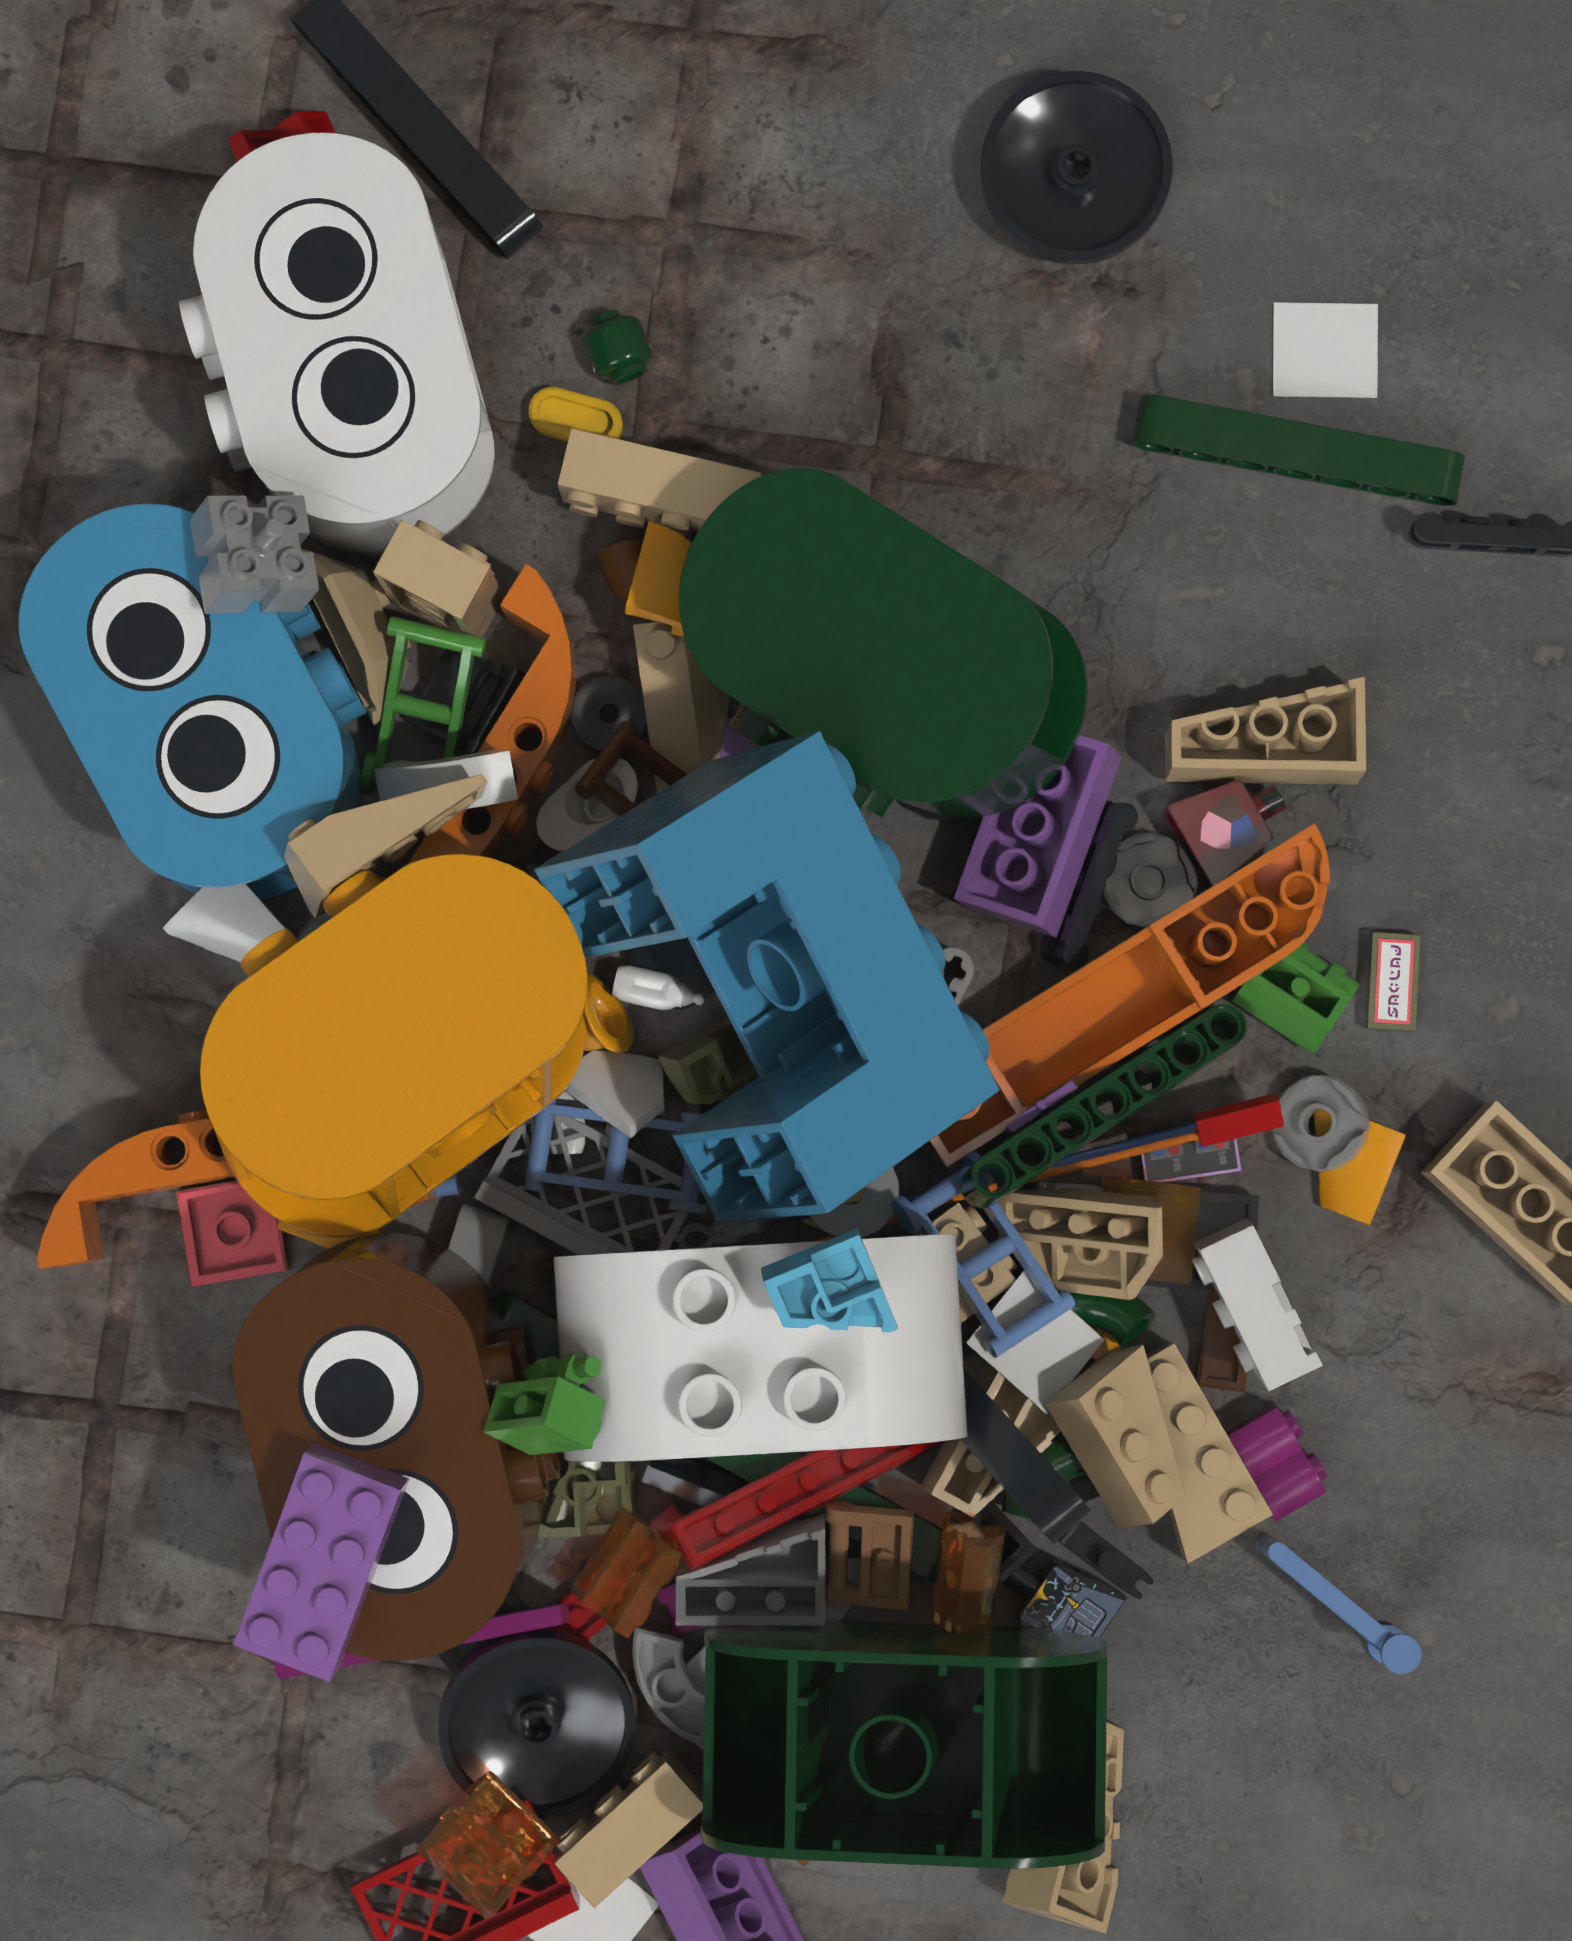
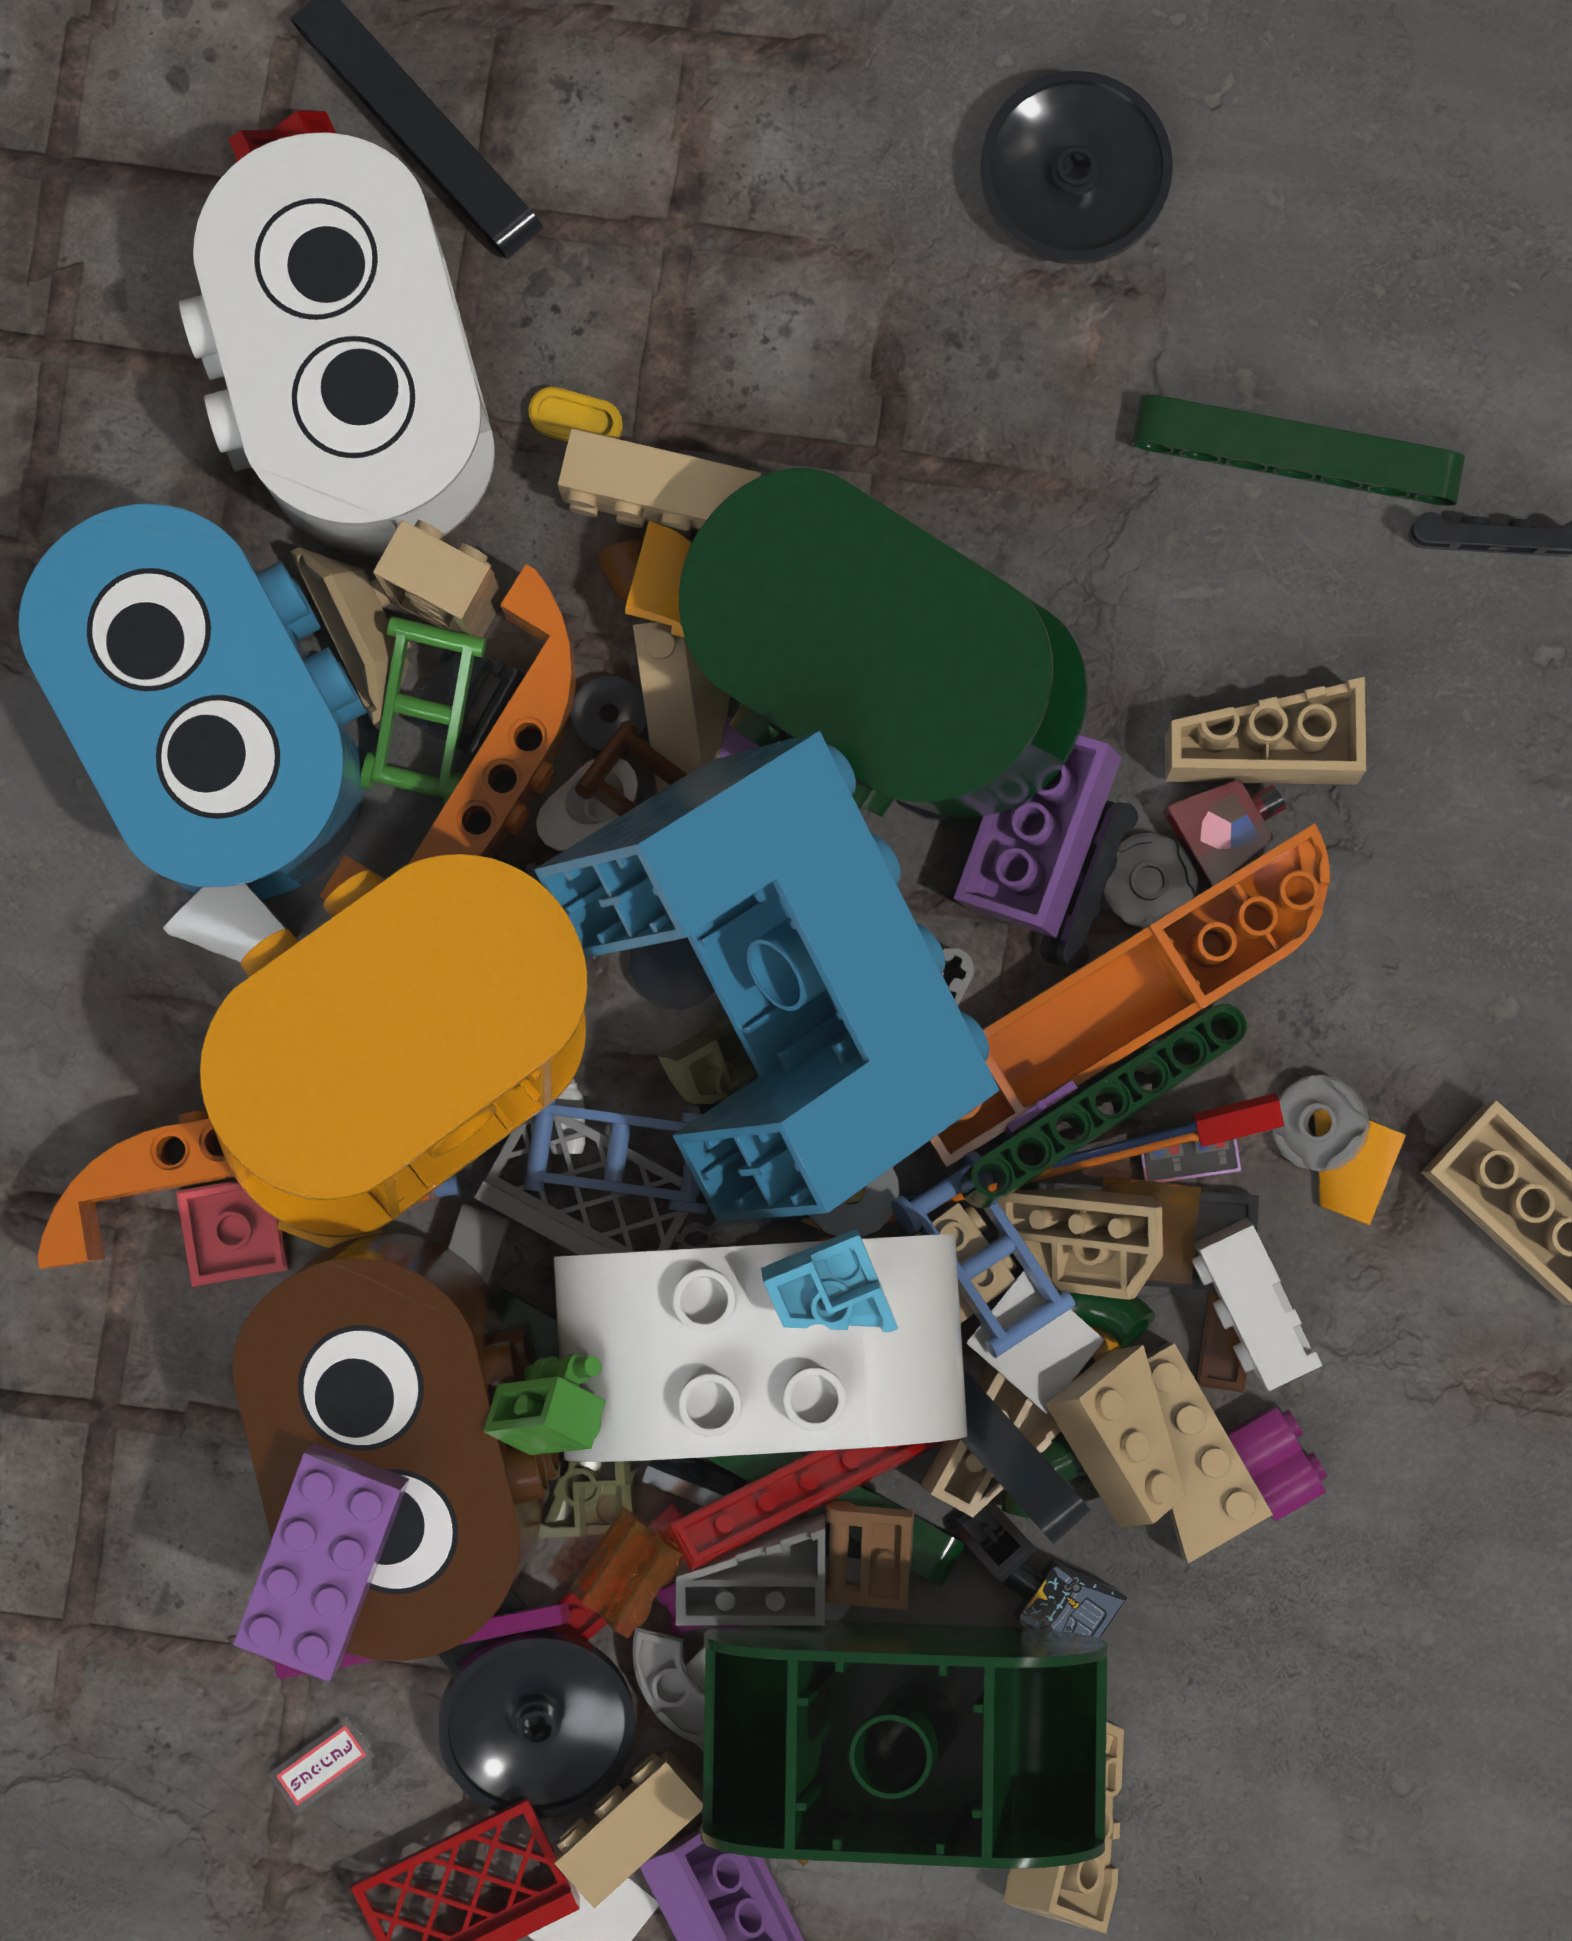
light grey brick [190,495,319,614] -> none
tan wedge [284,774,488,919] -> none
white arch [374,749,518,809] -> none
clear orange brick [416,1771,561,1919] -> none
white slope [565,1050,665,1139] -> none
dark green head [583,310,653,386] -> none
light orange hat [584,972,634,1054] -> none
white piece [612,965,705,1010] -> none
clear orange brick [932,1512,1005,1635] -> none
black piece [1058,1520,1154,1599] -> none
bright green brick [1233,942,1360,1055] -> none
medium blue piece [1256,1534,1422,1674] -> none
white sticker [1273,302,1378,398] -> none
tile [1365,932,1421,1032] -> none
none -> tile [267,1715,377,1814]

